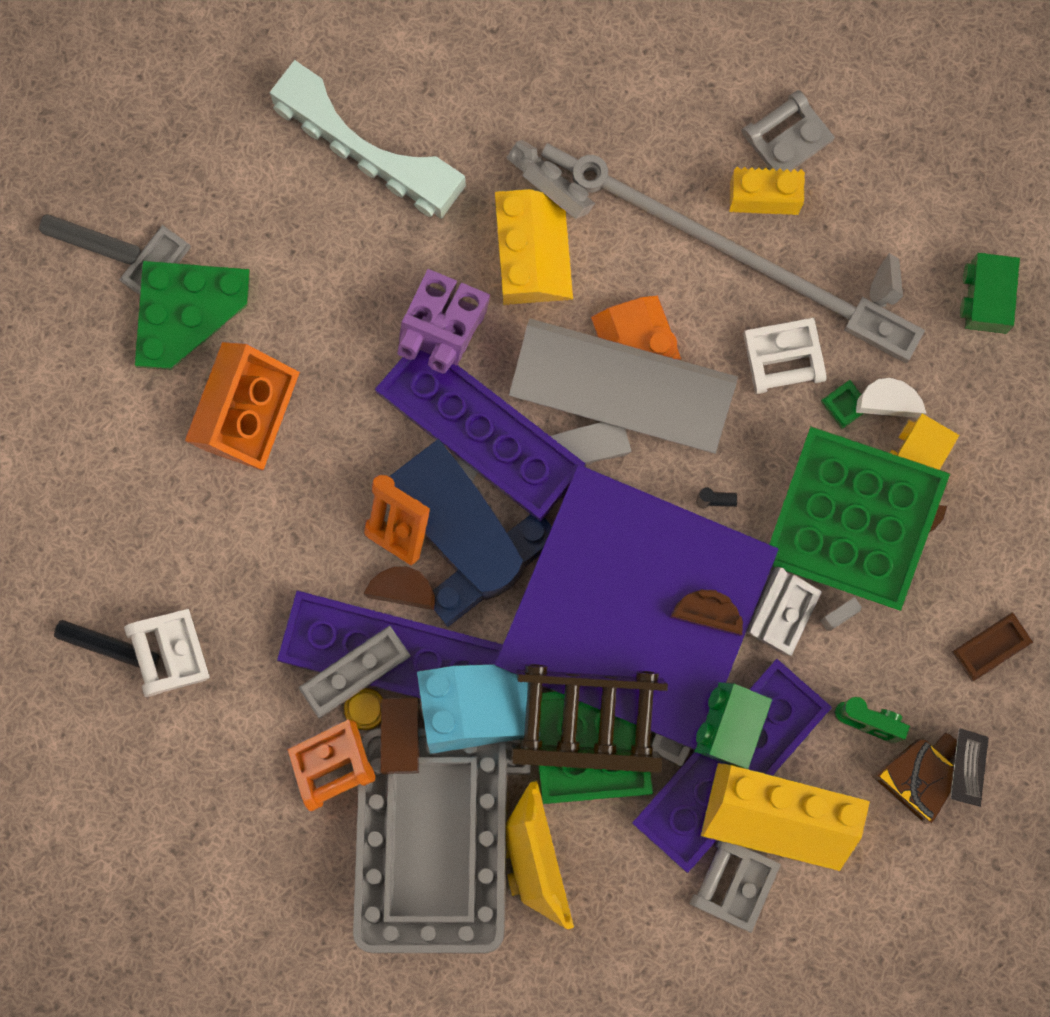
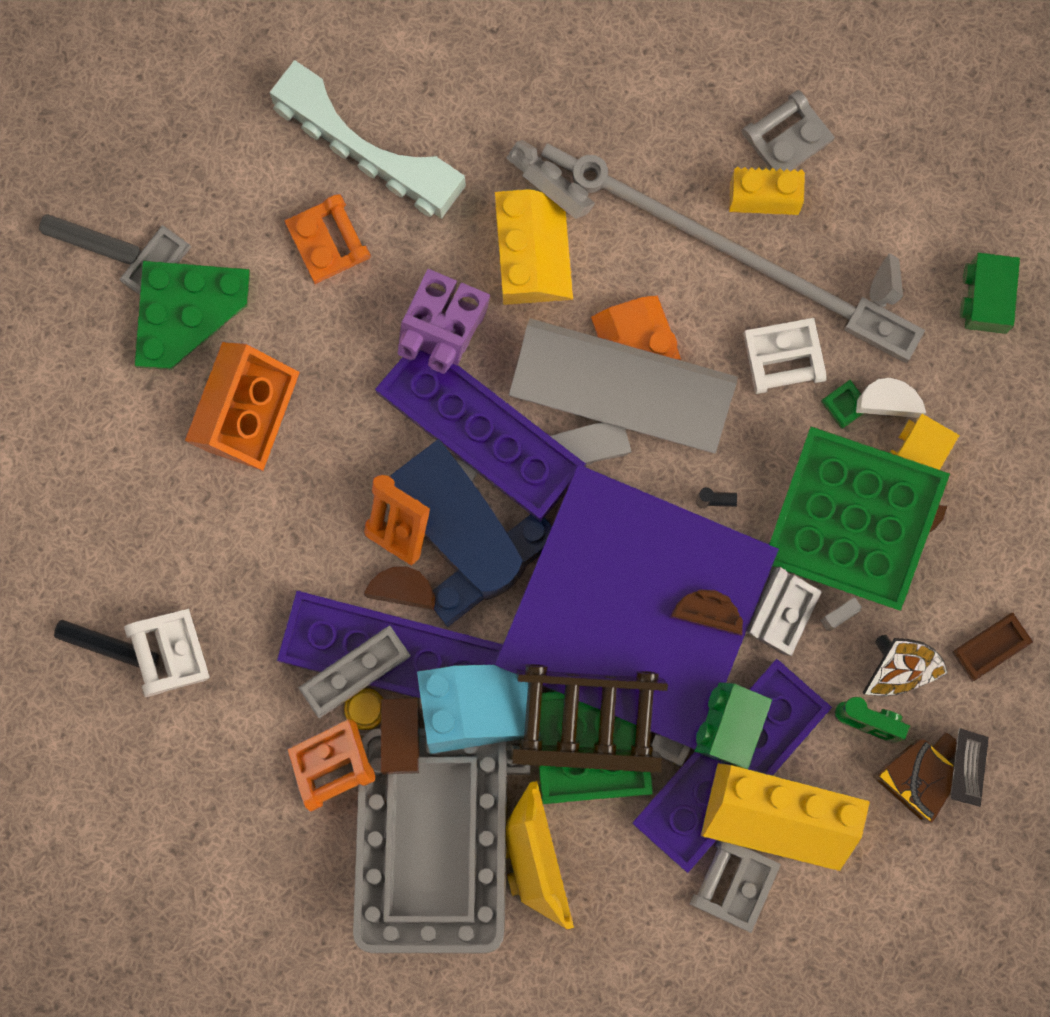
none -> orange plate [284,194,371,284]
none -> shield [862,635,948,696]

